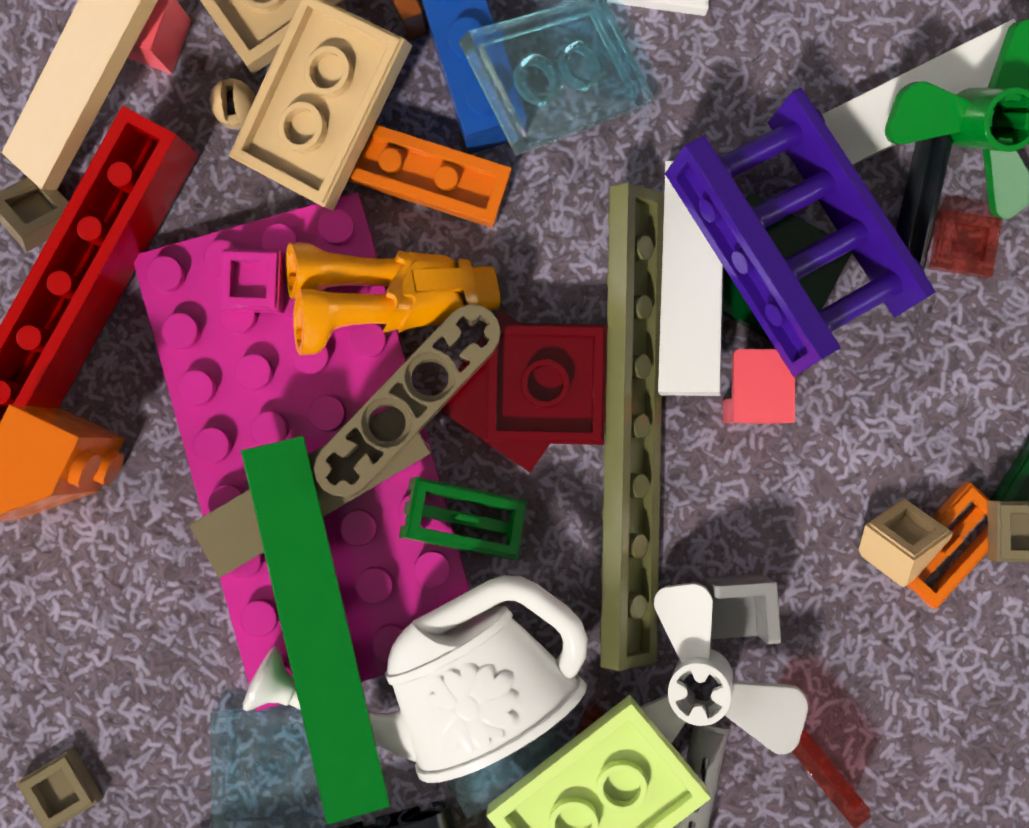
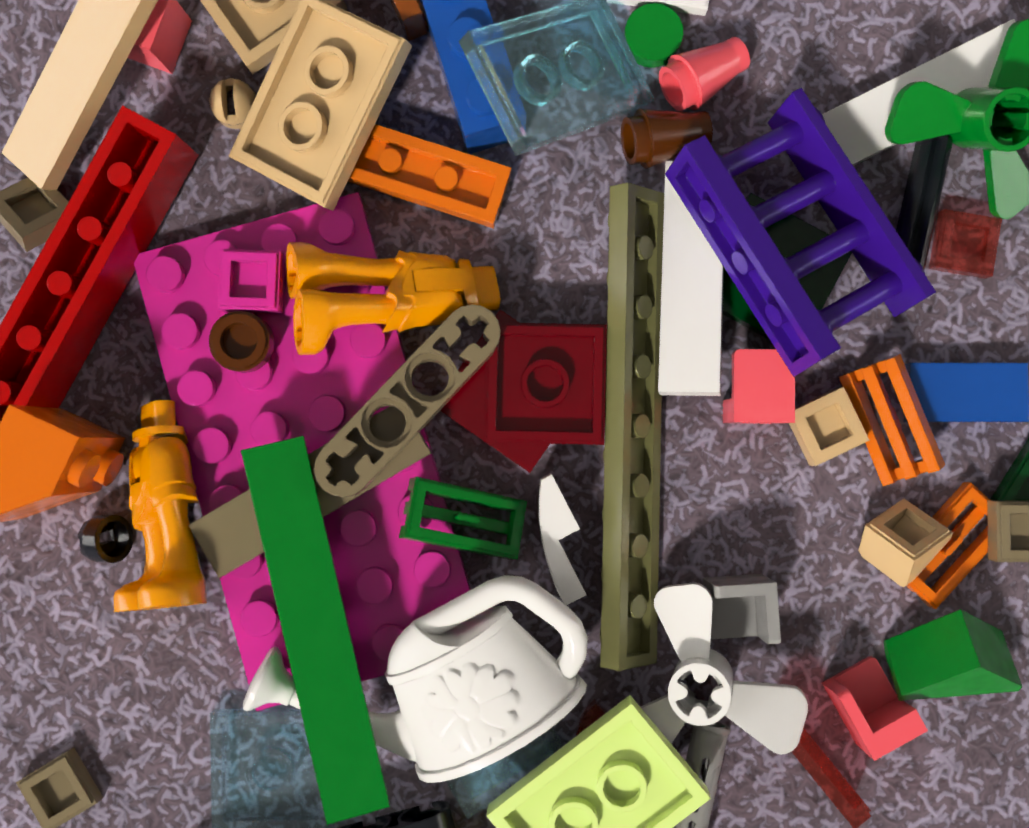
none -> black hinge [78,515,133,563]
none -> light orange piece [113,400,207,612]
none -> reddish brown tile [209,311,274,373]
none -> white slope [538,473,586,605]
none -> reddish brown cone [621,109,713,169]
none -> green tile [623,3,683,68]
none -> coral cone [659,37,750,111]
none -> tan plate [789,387,870,466]
none -> coral panel [822,656,928,761]
none -> orange tile [839,354,945,486]
none -> green slope [884,609,1023,701]
none -> blue tile [903,363,1029,422]

